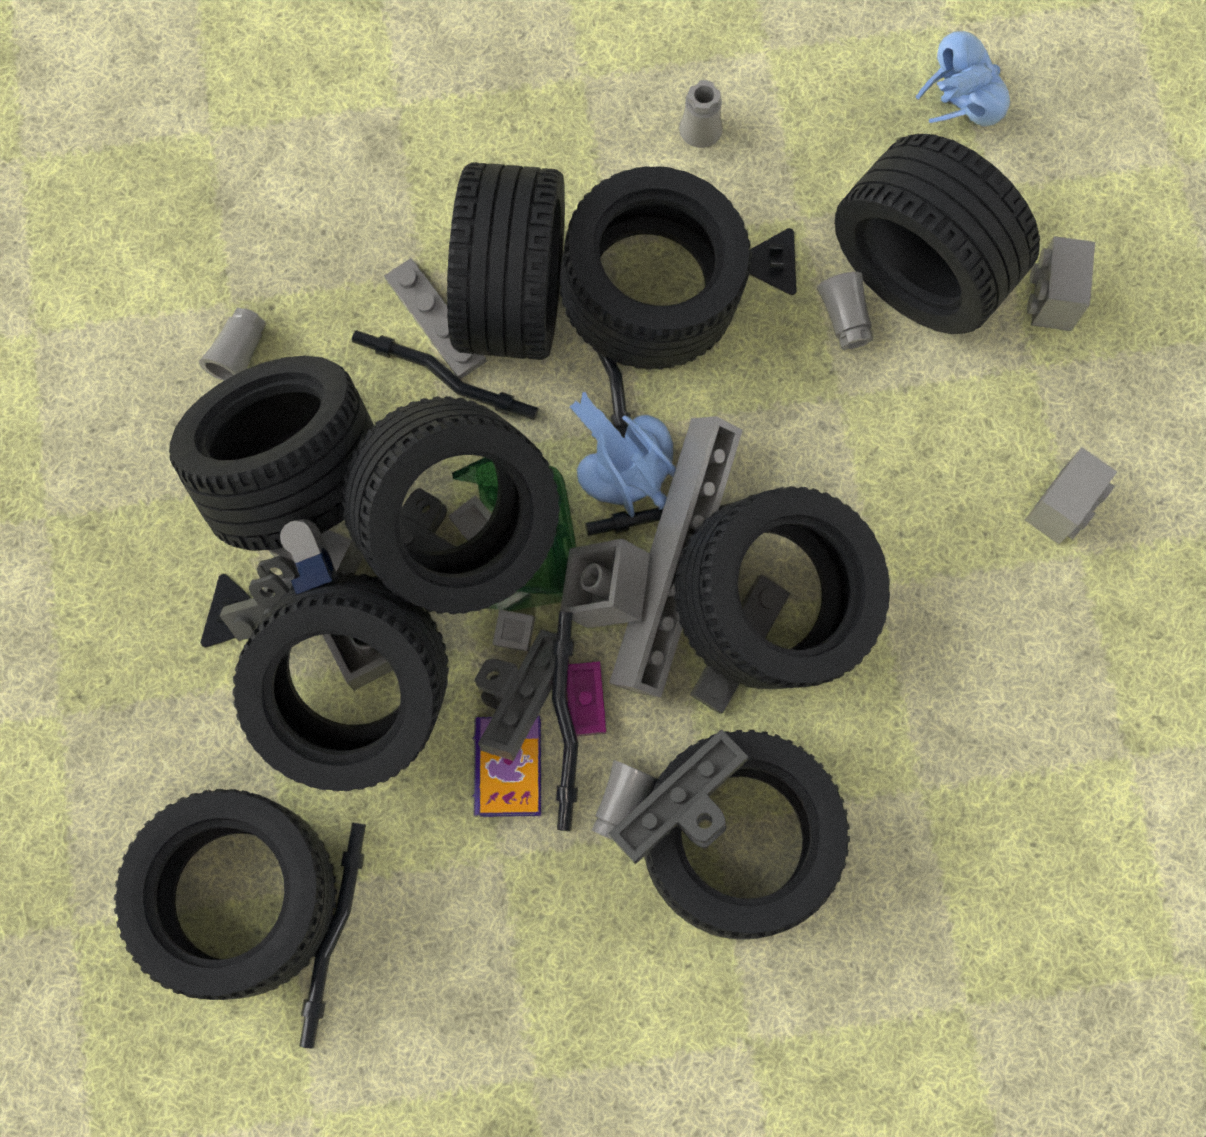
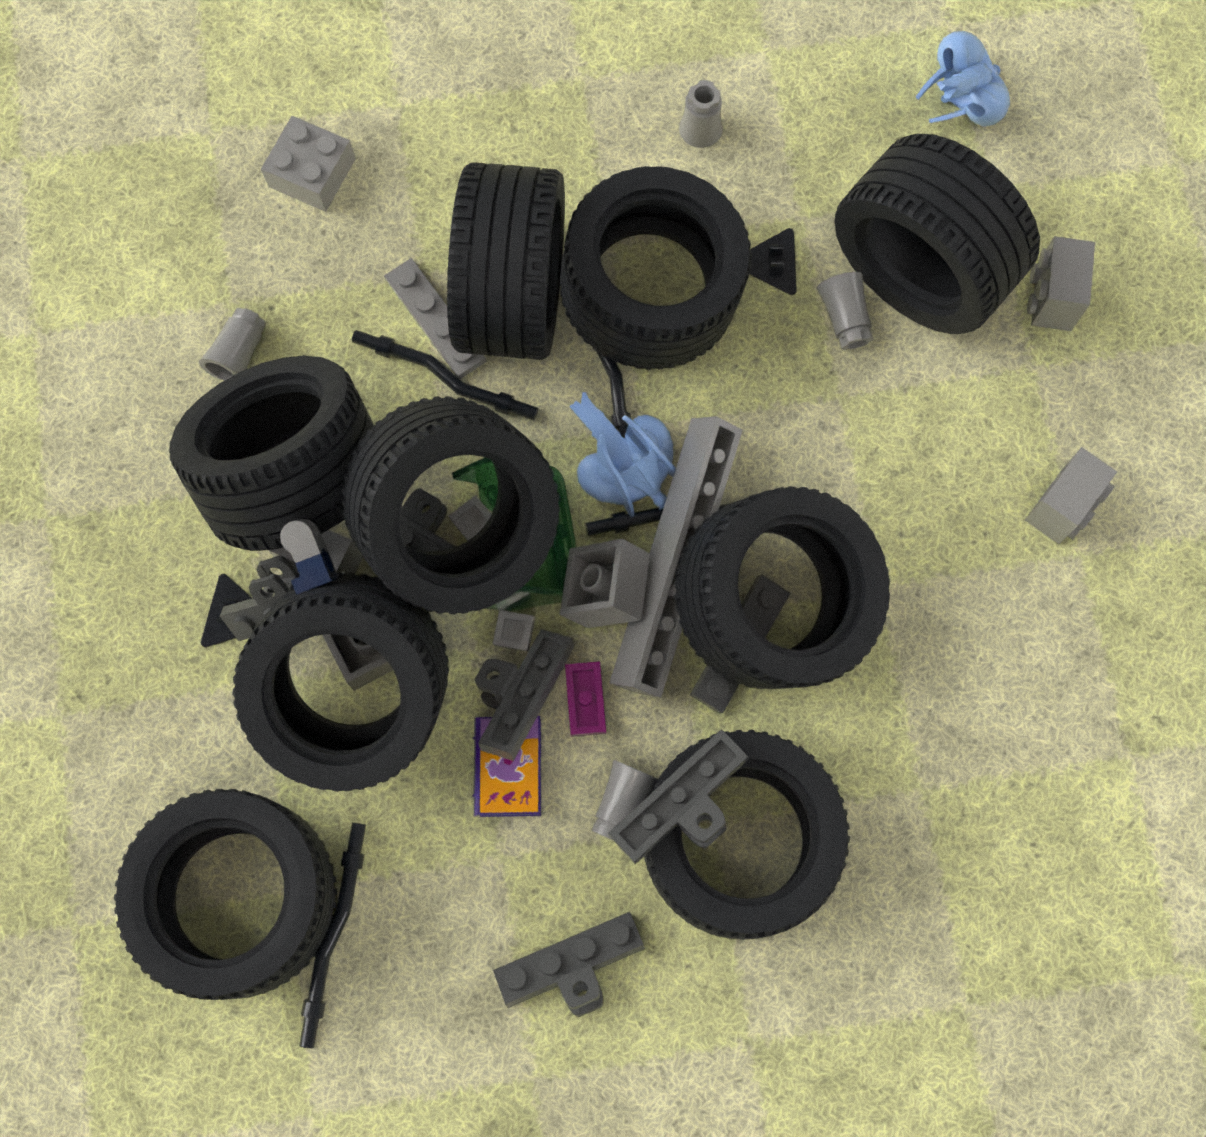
black bar [552,611,579,831] -> none
none -> light grey brick [261,116,356,212]
none -> dark grey plate [493,912,645,1017]

